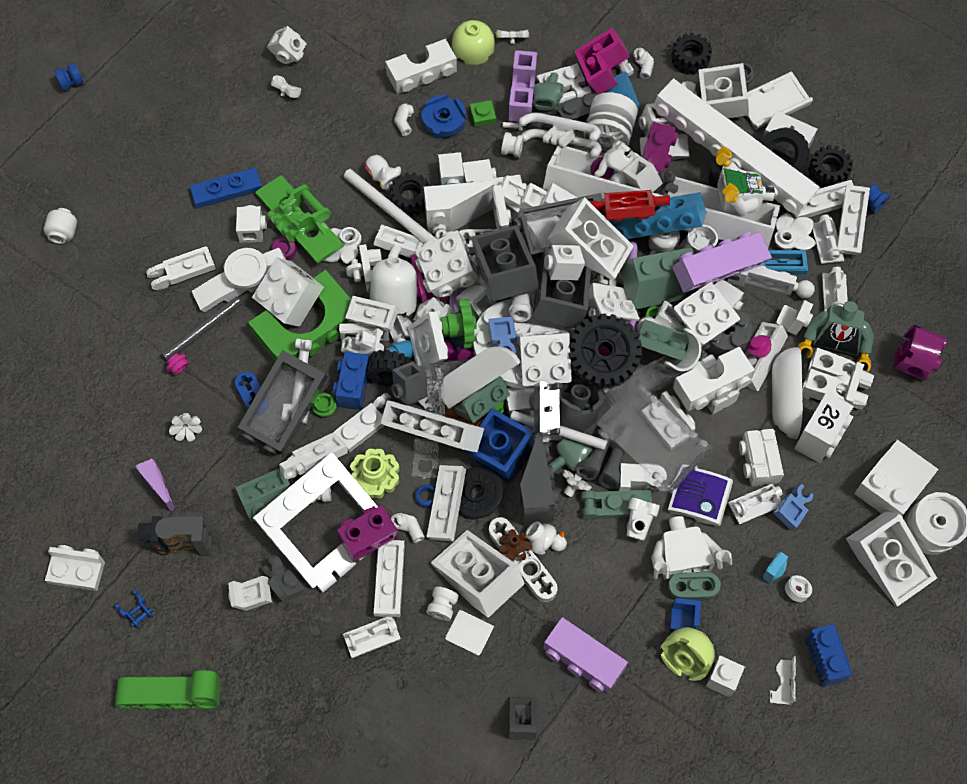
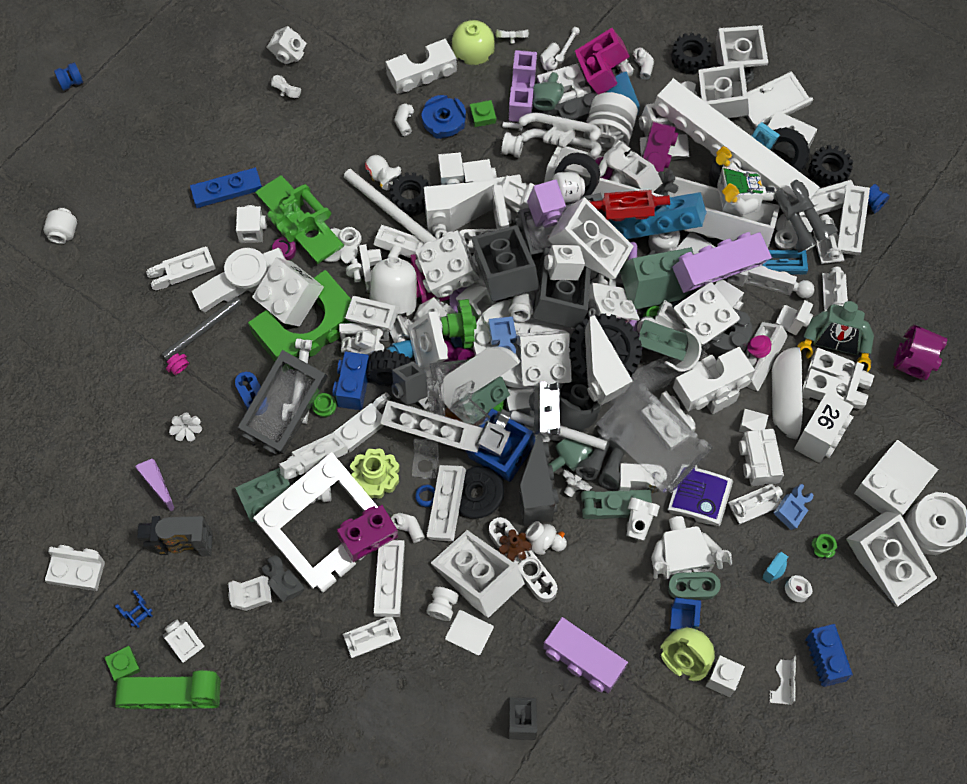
white wheel [684,224,718,254] -> none
none -> bright green plate [105,646,141,683]
none -> white bracket [162,619,205,663]
none -> clear bracket [450,380,490,426]
none -> plate [476,409,511,456]
none -> lavender brick [527,179,566,228]
none -> white arm [540,43,560,72]
none -> white head [552,172,585,203]
none -> black tyre [554,152,601,197]
none -> white hinge [555,27,580,64]
none -> white slope [585,315,633,406]
none -> white slope [715,25,768,67]
none -> white slope [739,409,768,433]
none -> medium azure tile [751,122,780,150]
none -> dark grey piece [775,179,838,253]
none -> bright green plate [812,534,837,558]

